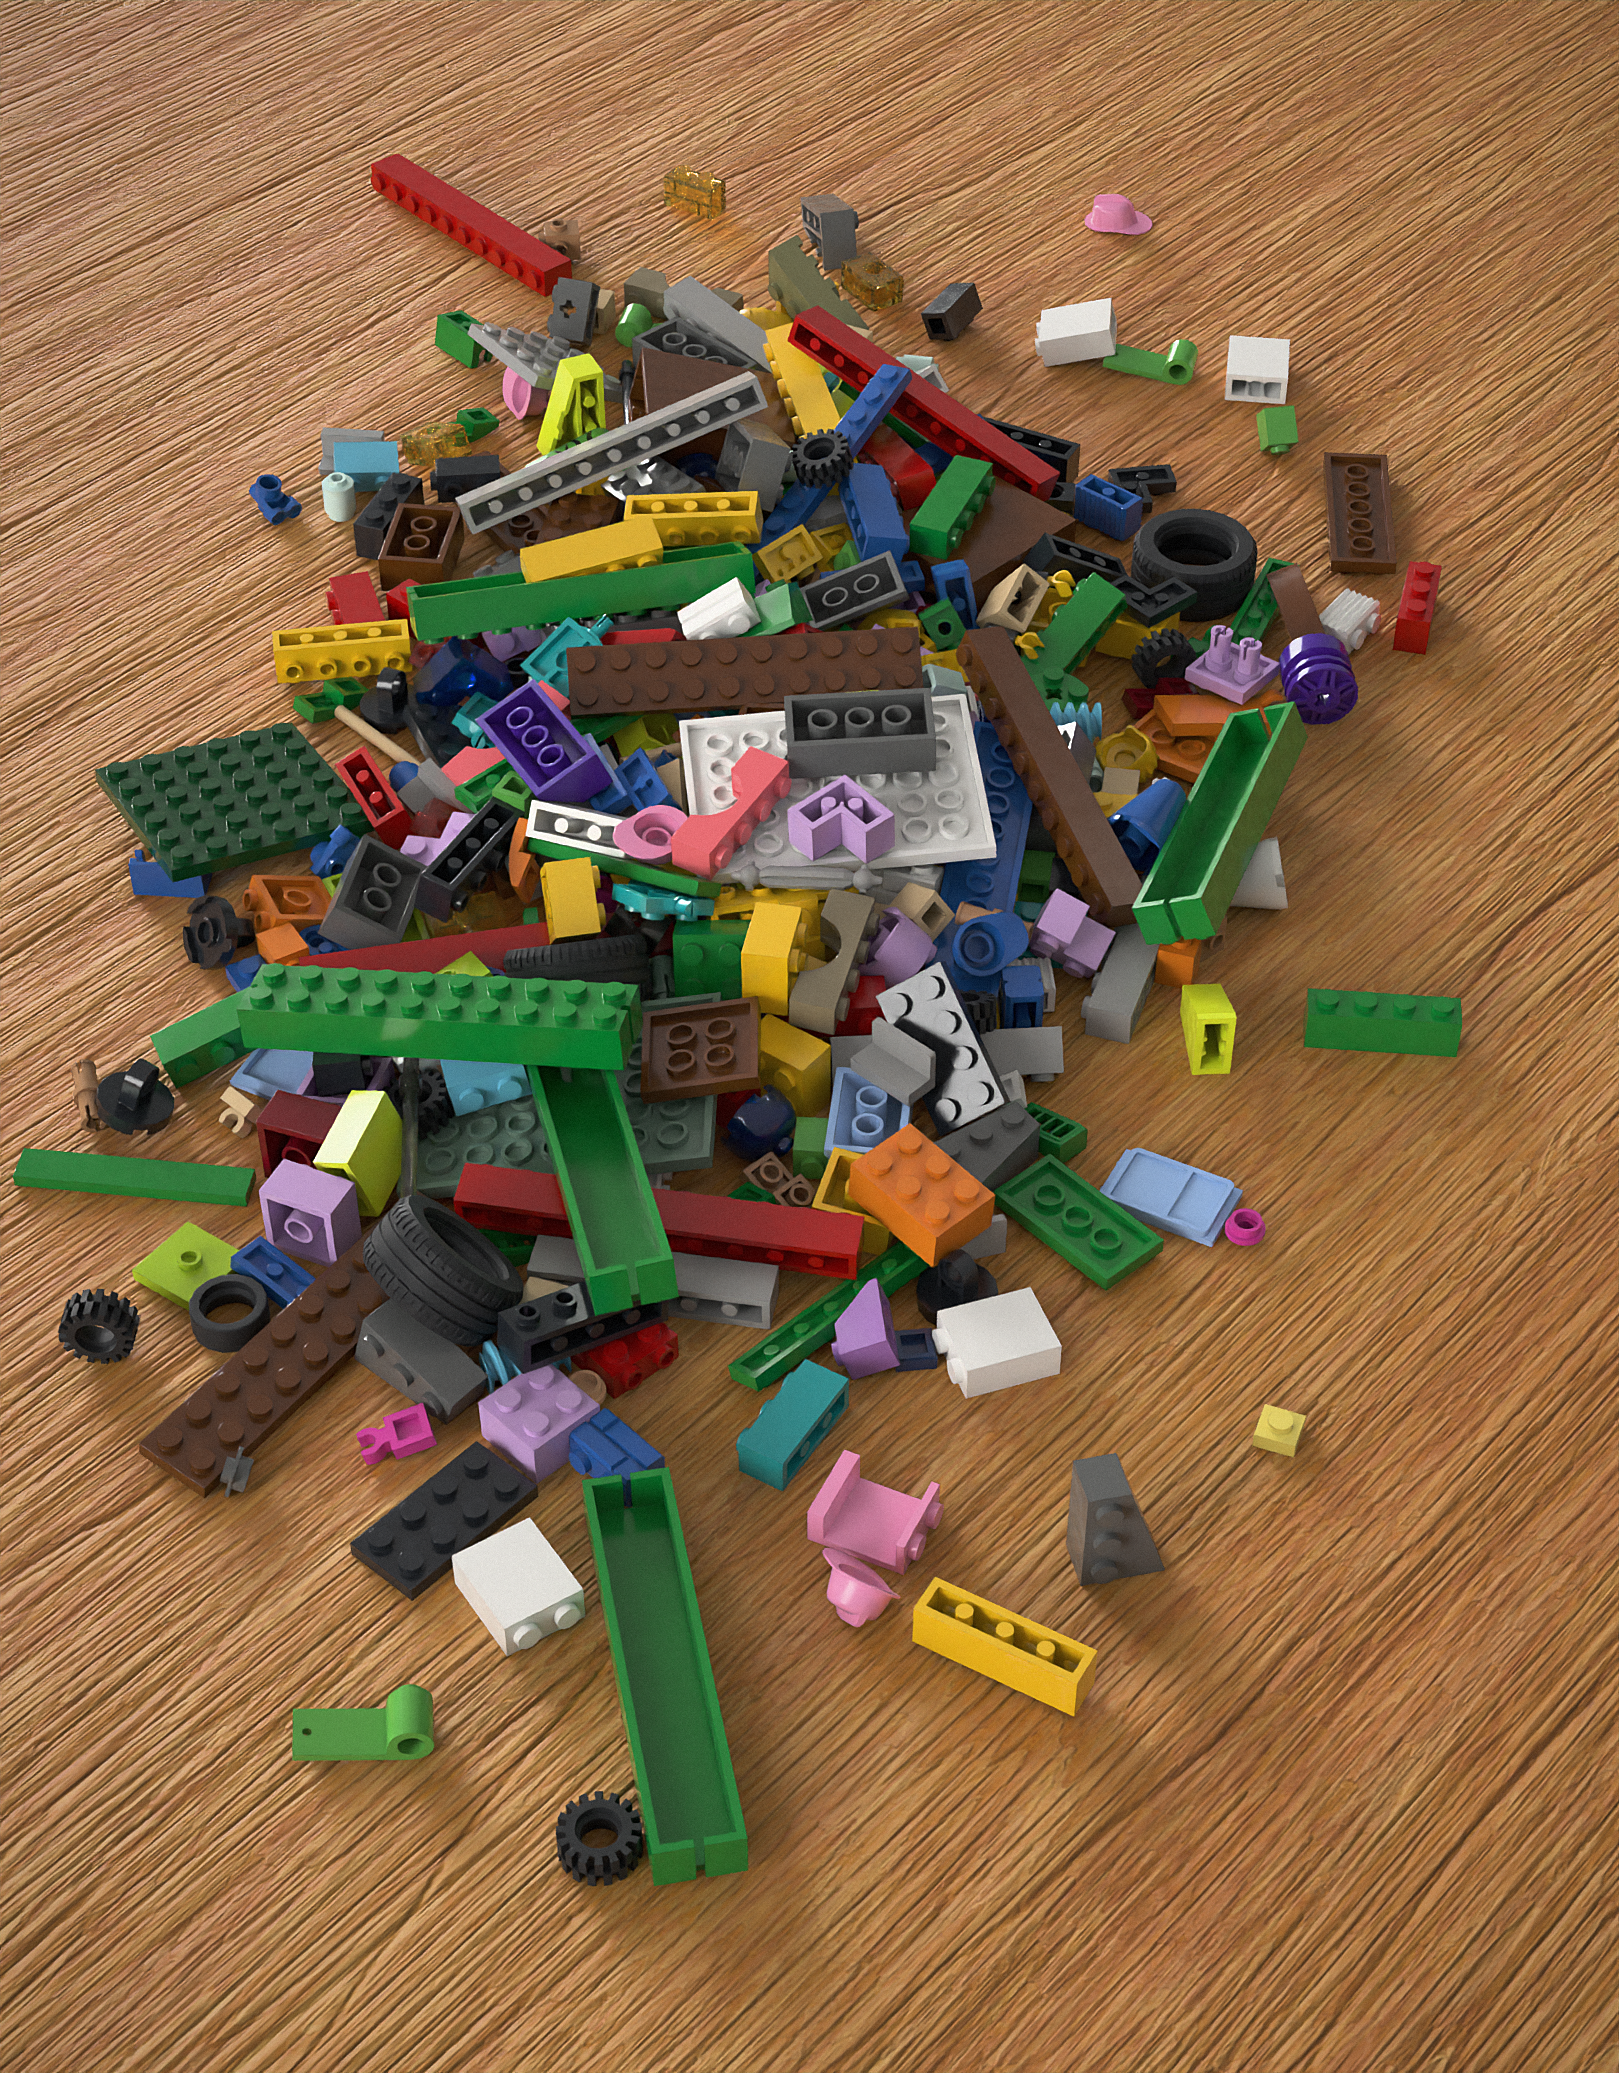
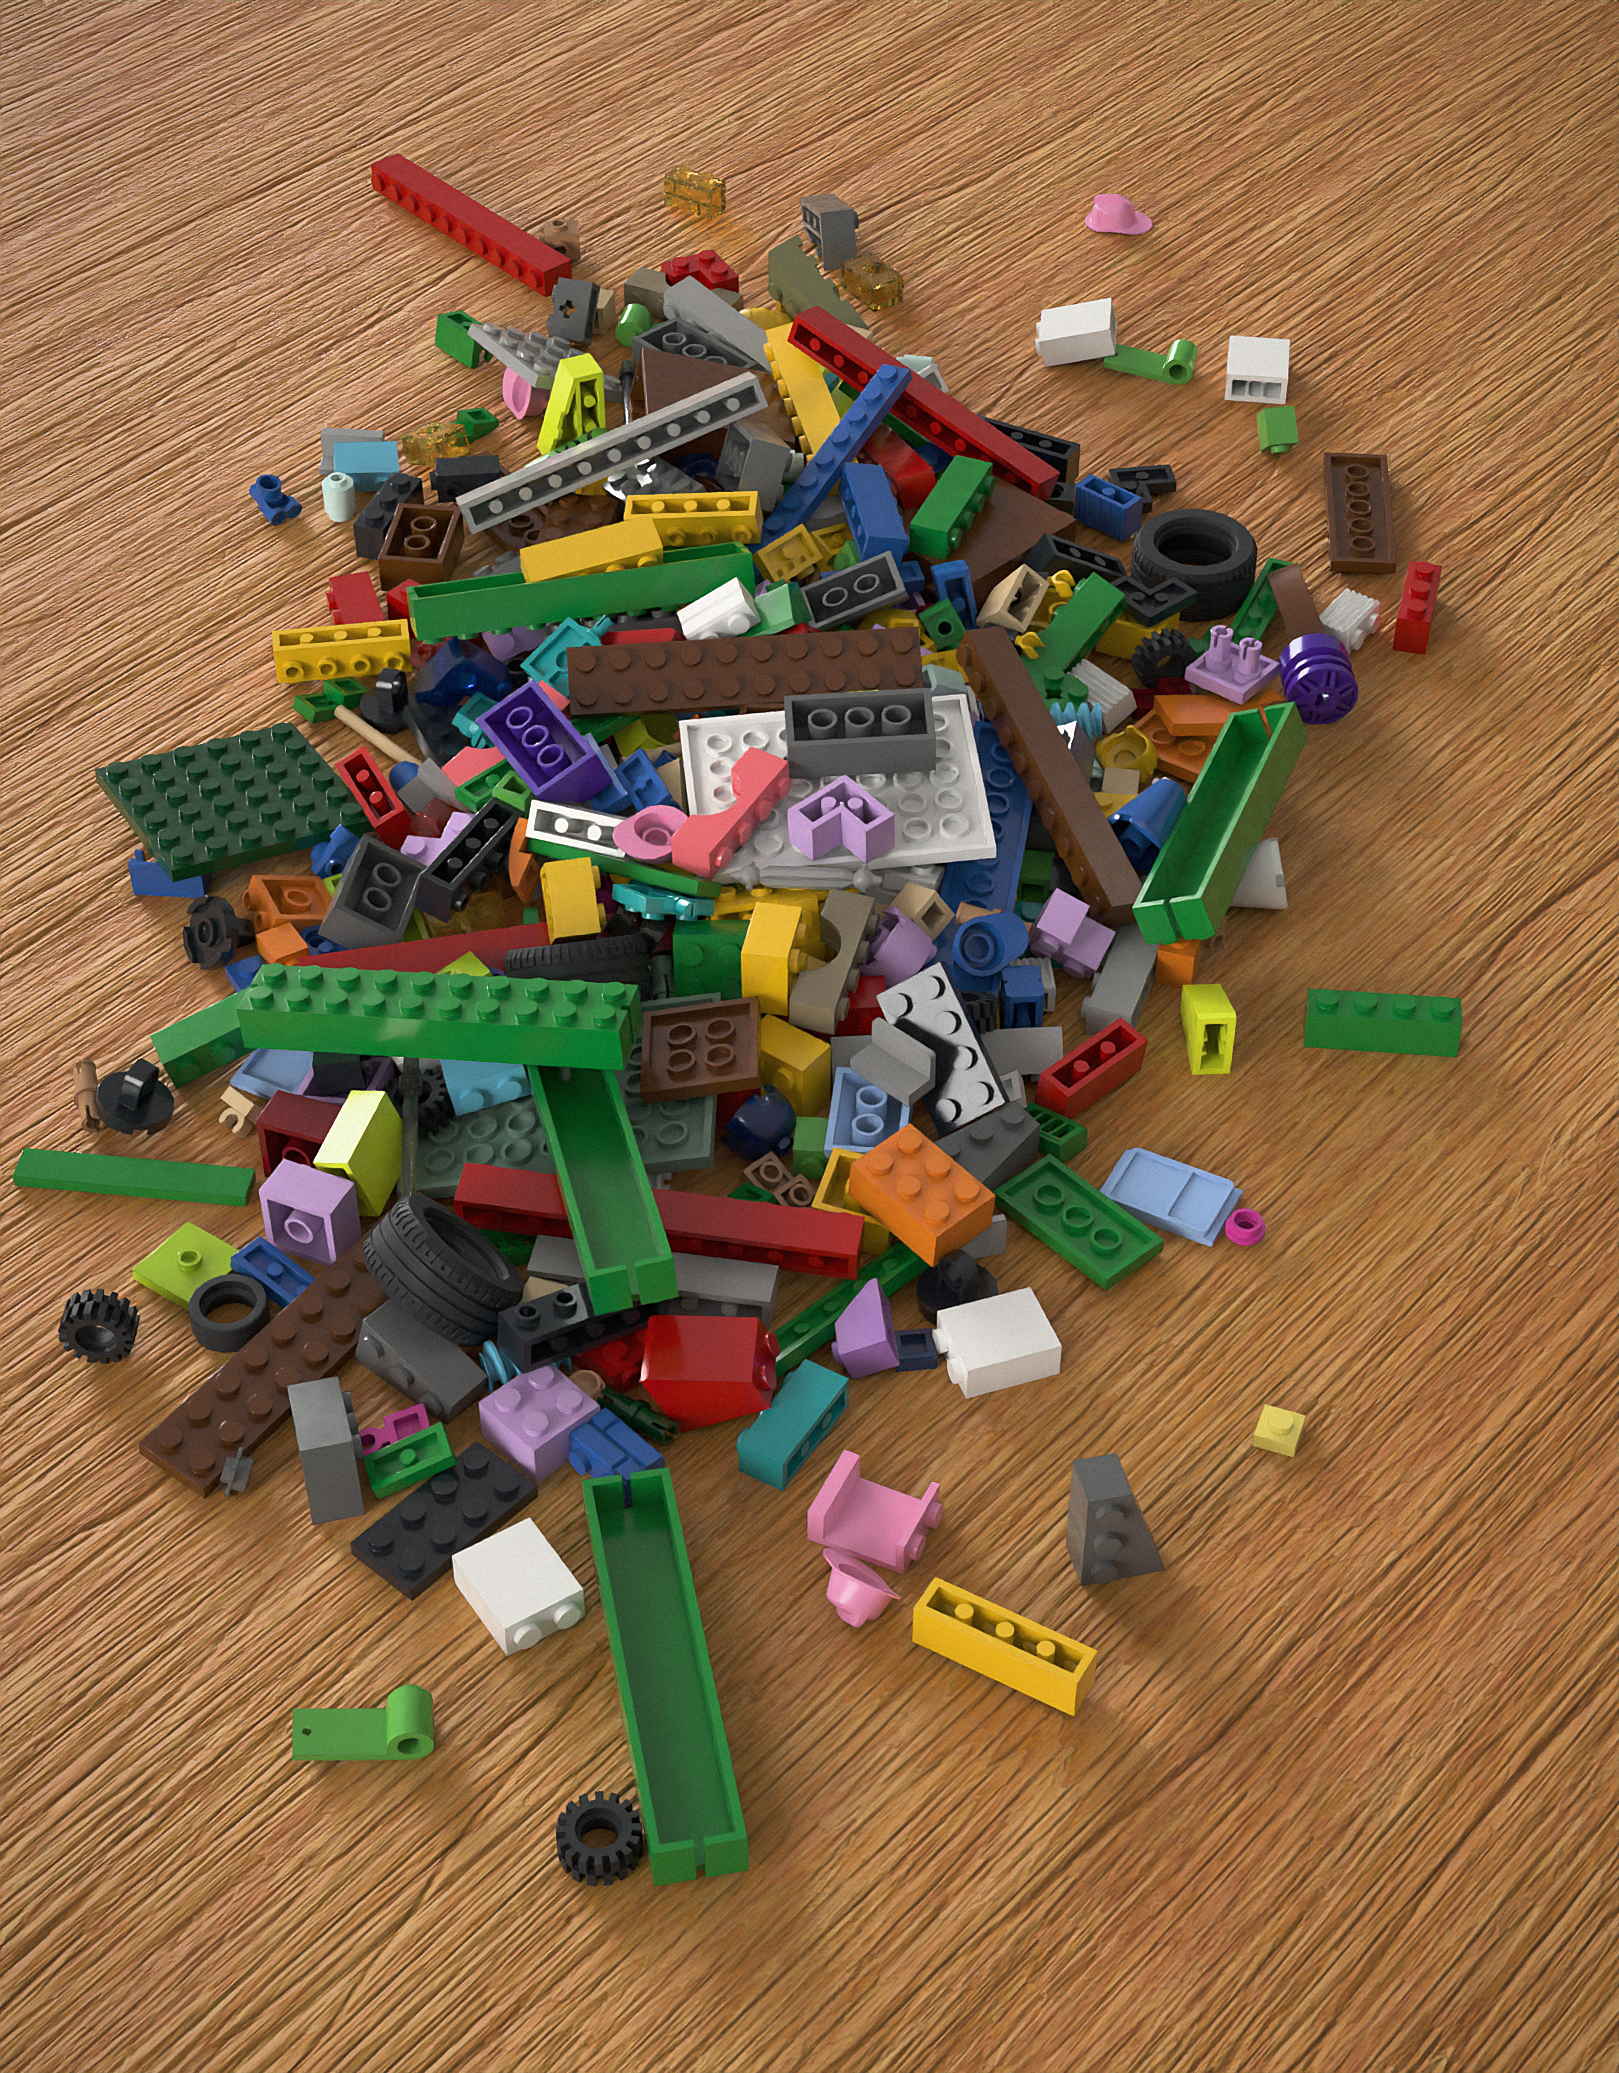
black tyre [791,429,854,489] -> none
black brick [921,283,983,341] -> none
none -> dark grey wedge [287,1376,365,1525]
none -> green plate [364,1422,458,1500]
none -> dark green pin [596,1386,679,1447]
none -> red slope [640,1315,780,1433]
none -> red brick [661,250,739,293]
none -> red brick [1034,1017,1148,1119]
none -> white brick [1067,659,1137,734]

